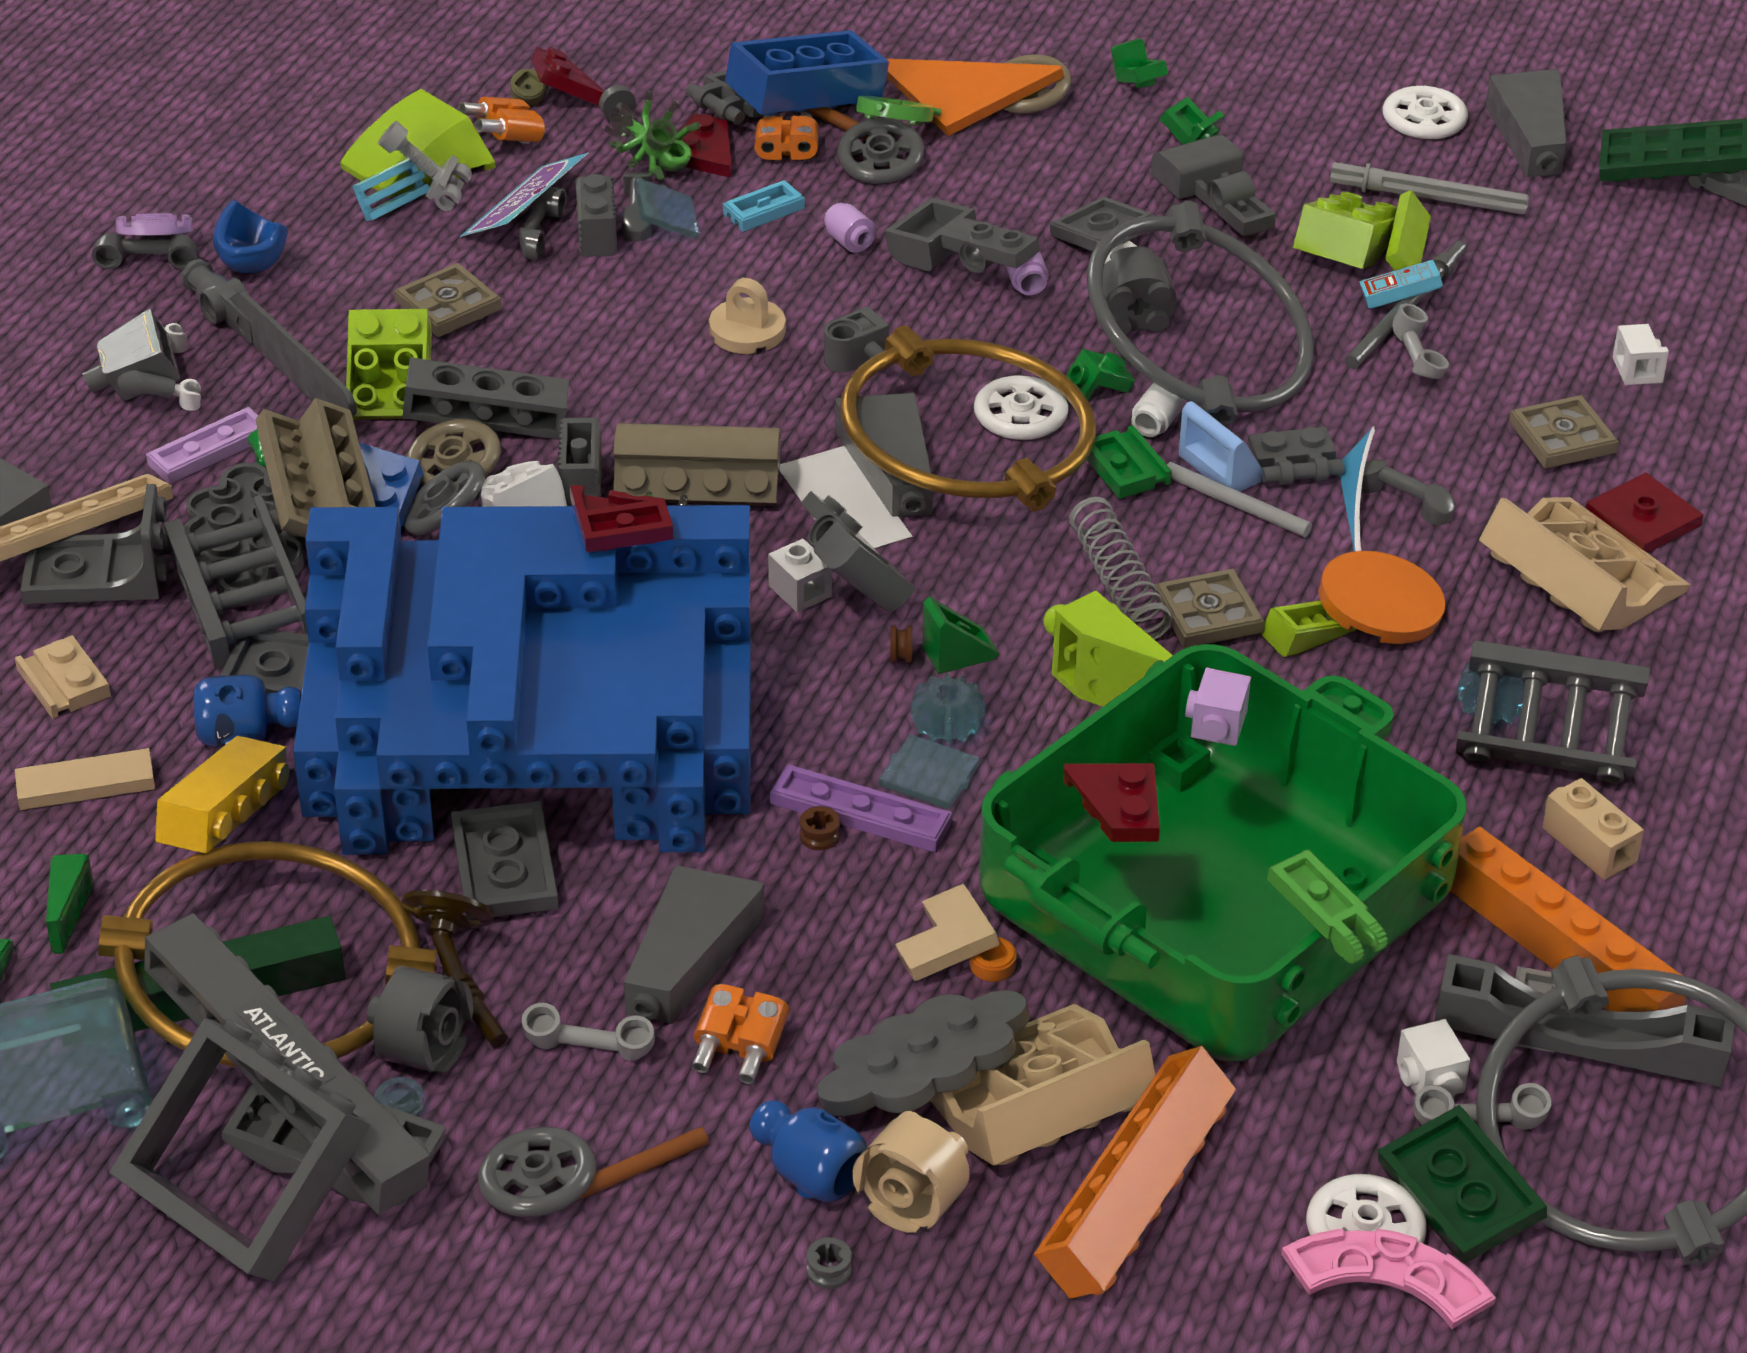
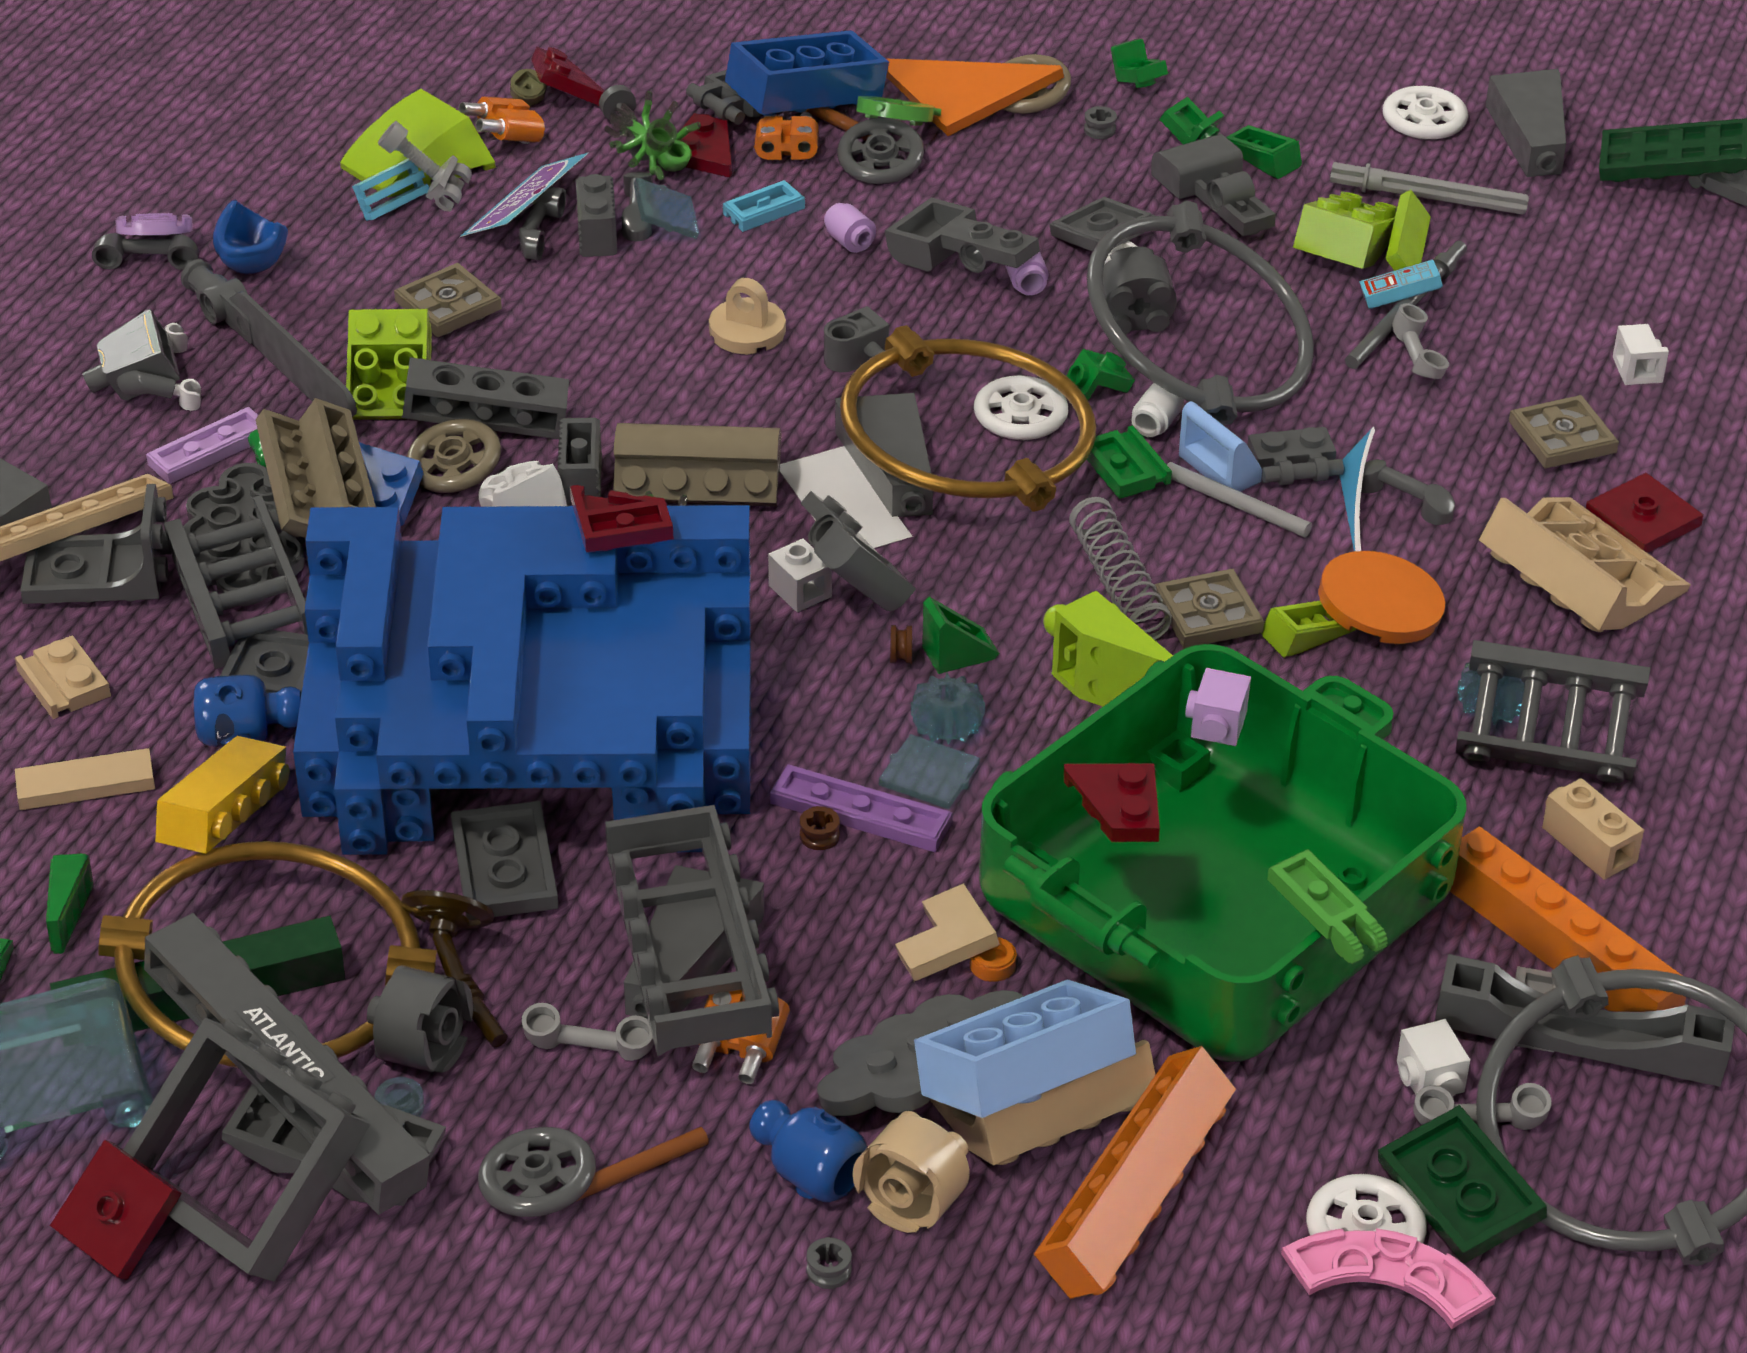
dark grey plate [404,461,485,535] -> none
none -> dark red plate [50,1140,182,1280]
none -> dark grey window [605,805,779,1056]
none -> light blue brick [914,979,1136,1118]
none -> dark grey bush [1084,106,1117,139]
none -> green slope [1226,125,1302,179]

